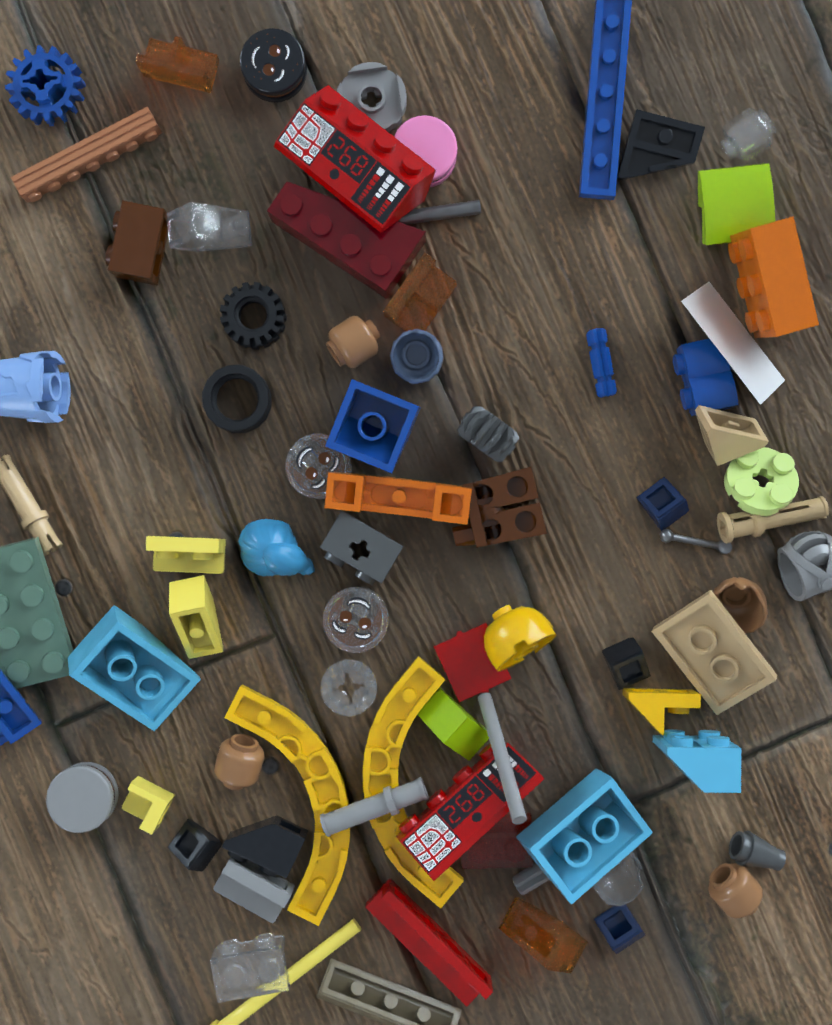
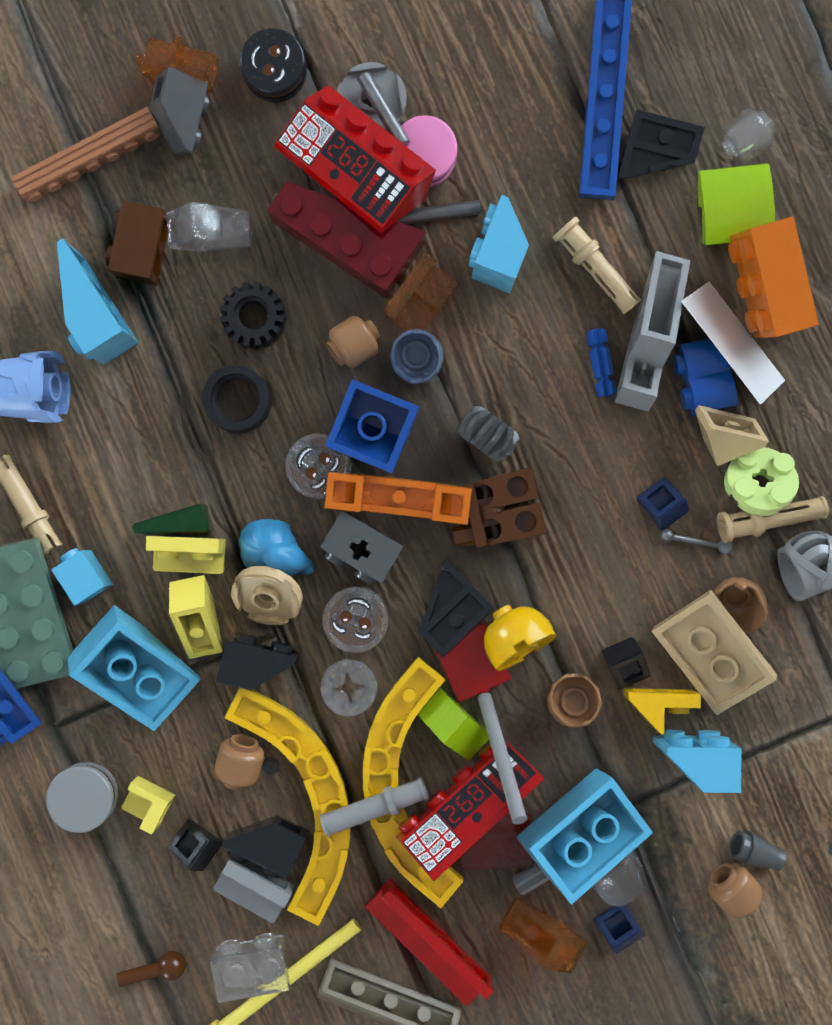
blue gear [5,45,86,127] -> none
none -> medium azure brick [51,548,114,606]
none -> medium azure slope [57,238,139,365]
none -> reddish brown bar [117,951,186,988]
none -> dark green slope [132,504,214,534]
none -> dark grey slope [149,66,209,157]
none -> black slope [216,633,300,690]
none -> tan plate [231,566,303,625]
none -> flat silver piece [357,72,410,146]
none -> black wing [418,559,494,658]
none -> medium azure slope [468,195,529,294]
none -> medium nougat hair [547,673,602,728]
none -> tan pin [552,216,642,314]
none -> light grey slope [615,251,690,412]

